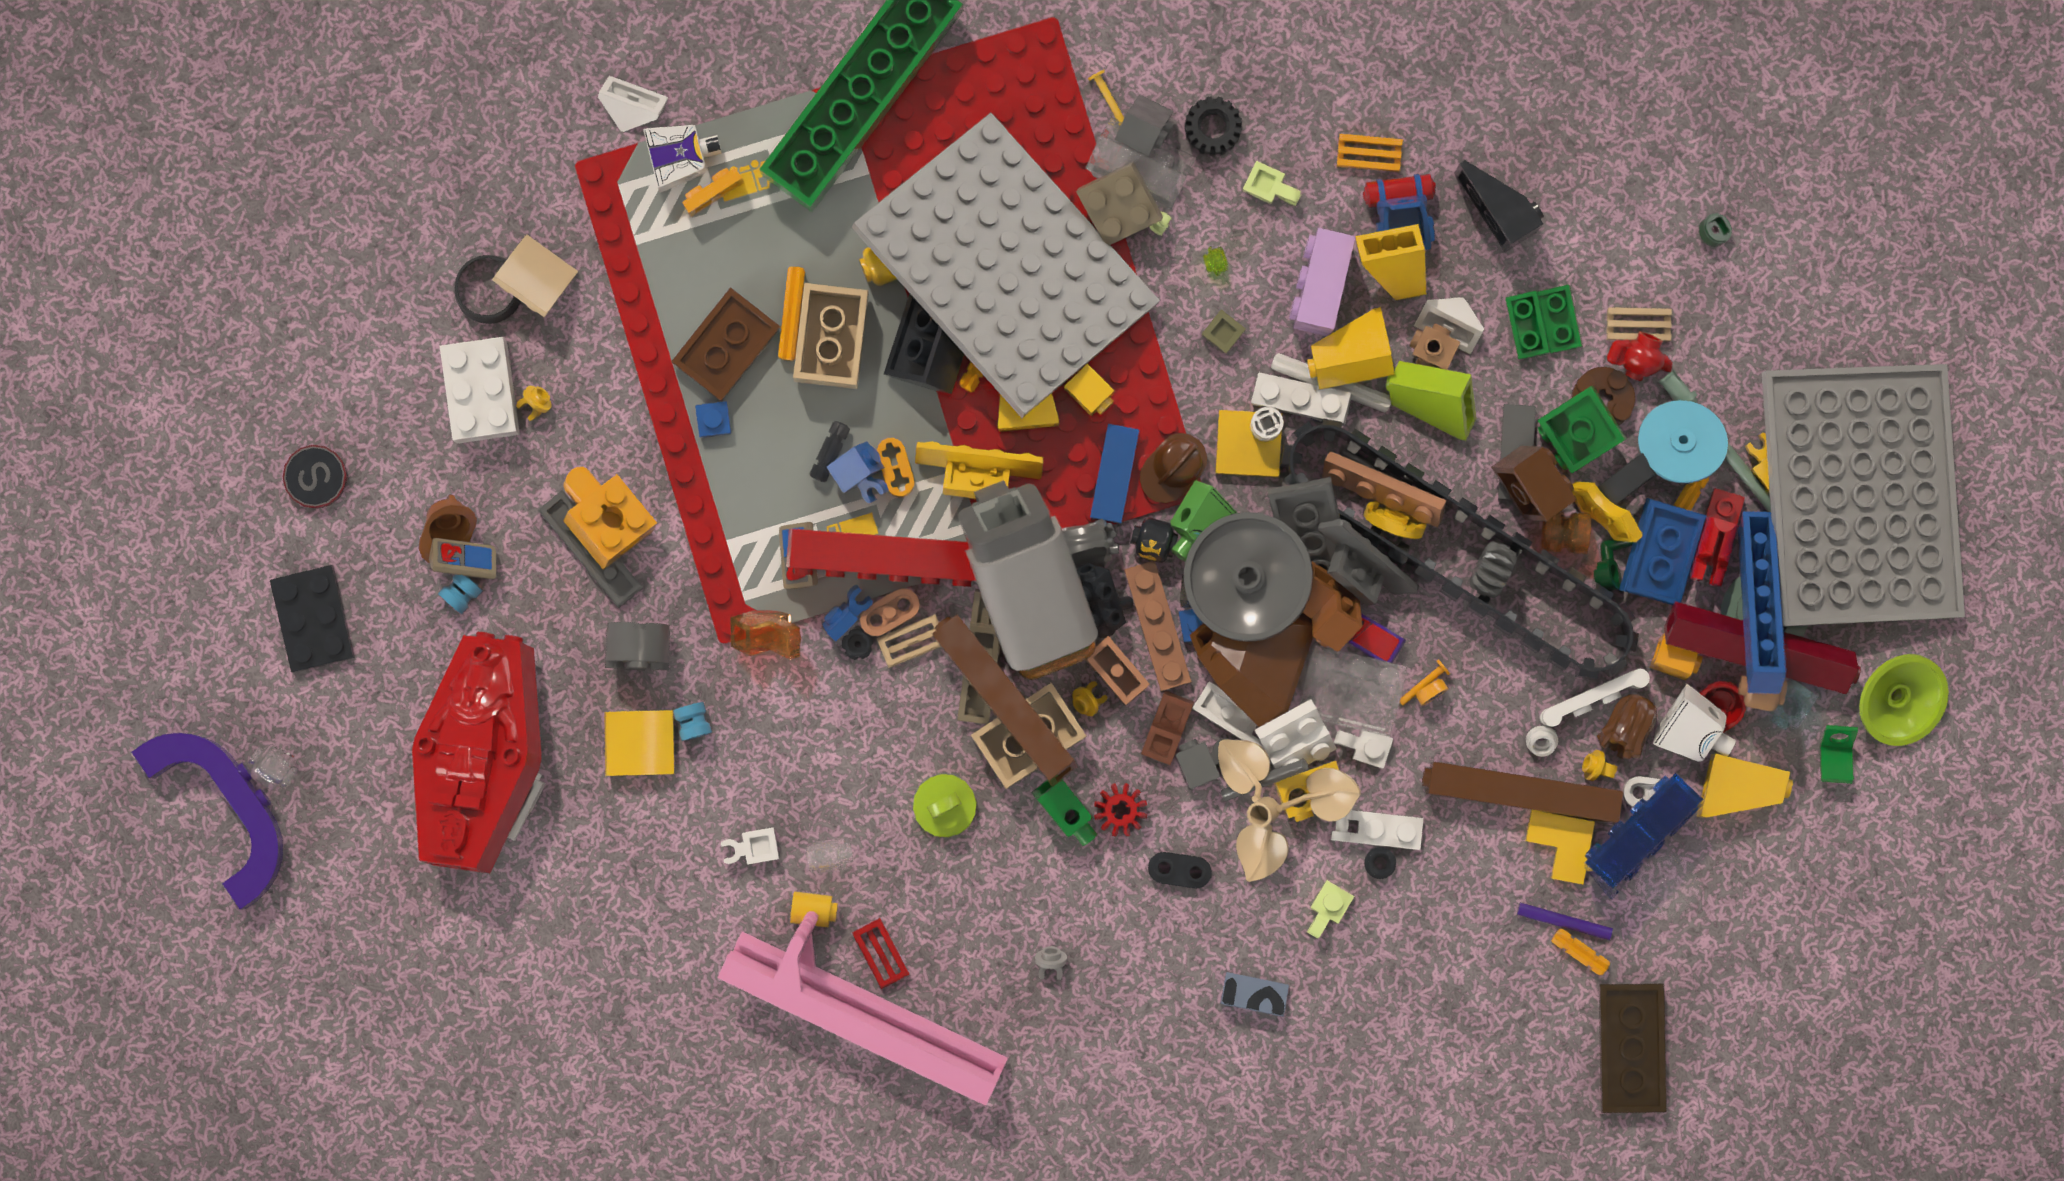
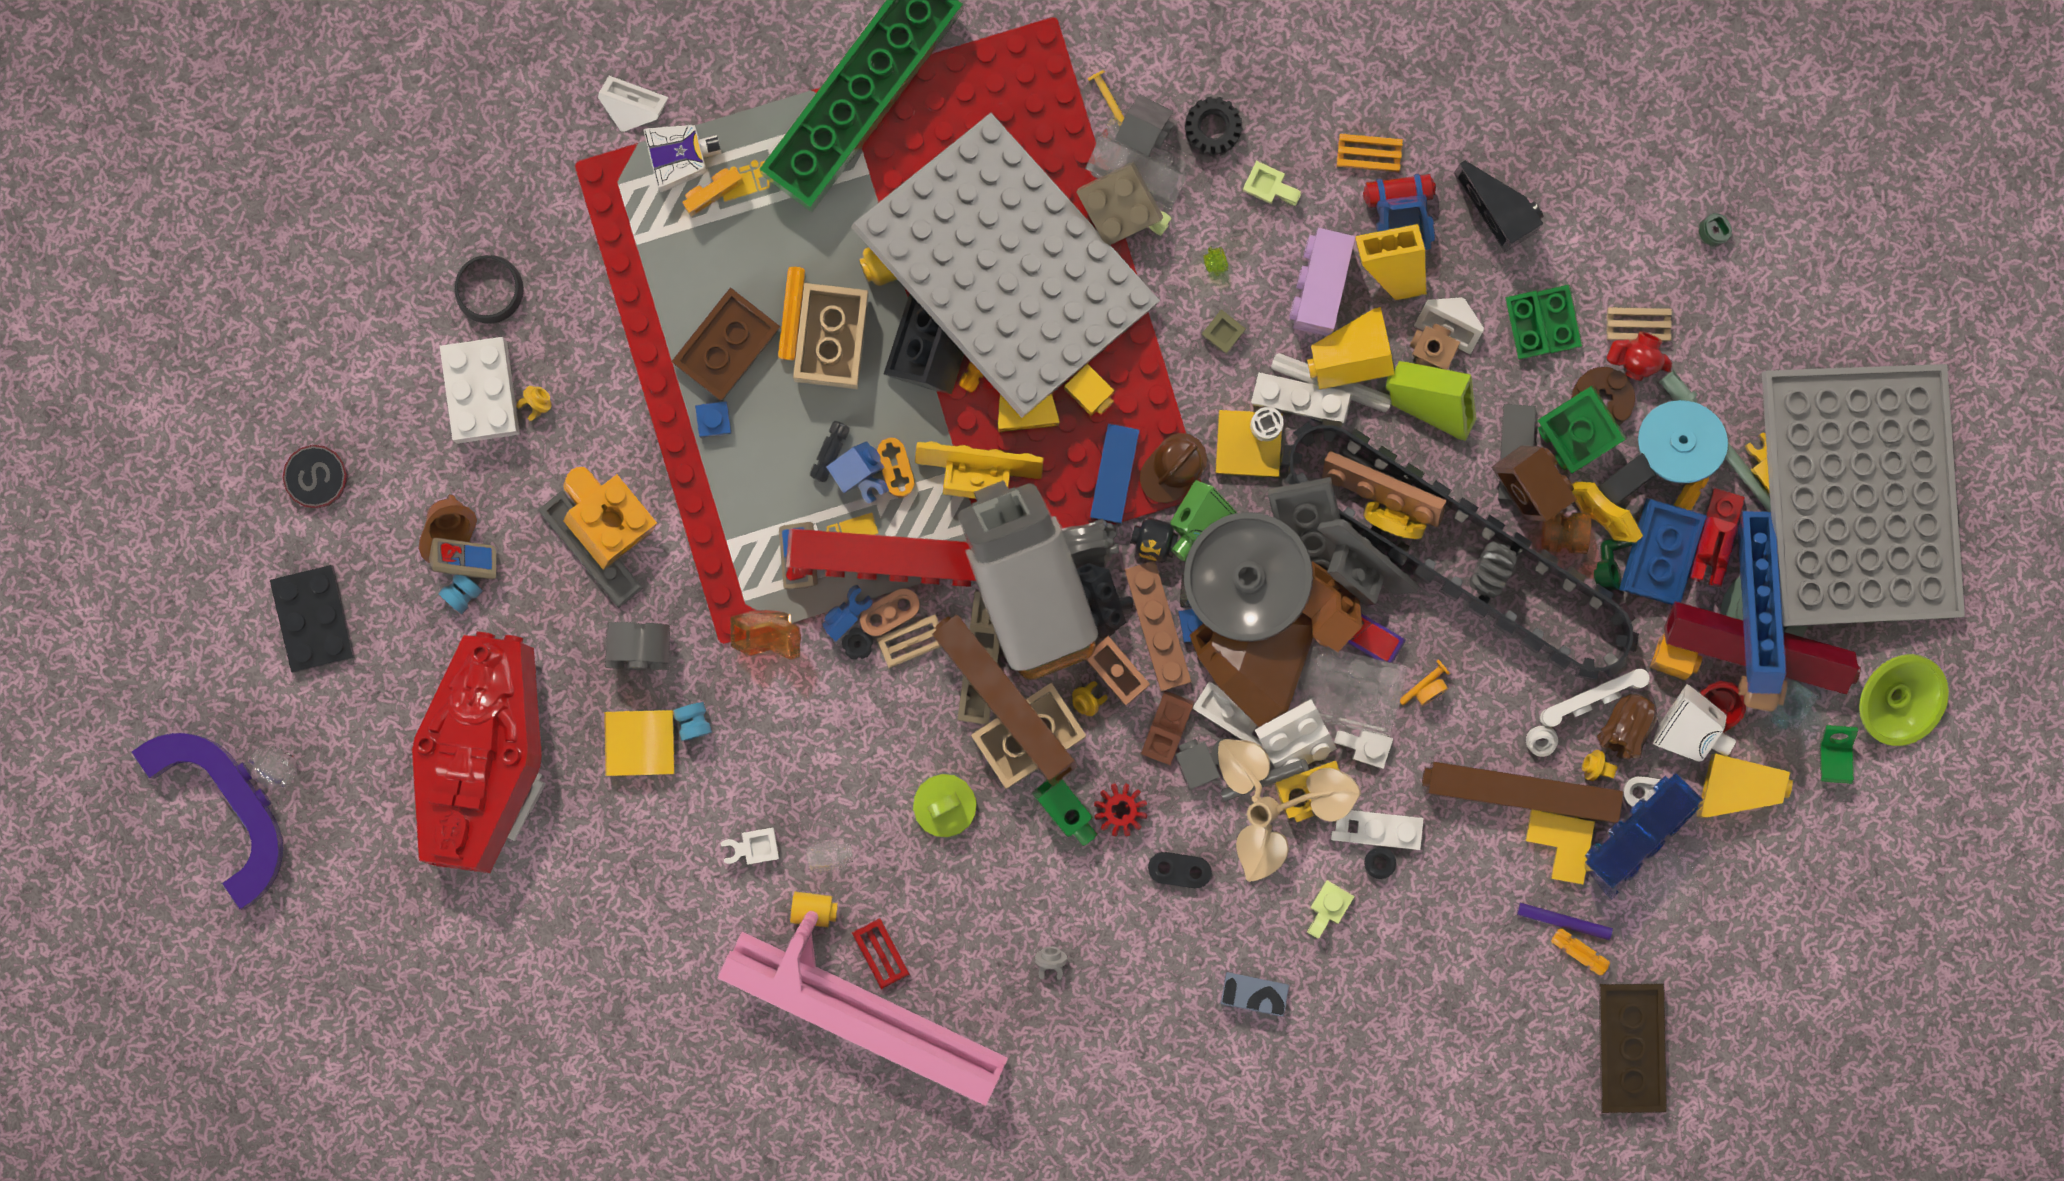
tan slope [492,234,578,317] -> none

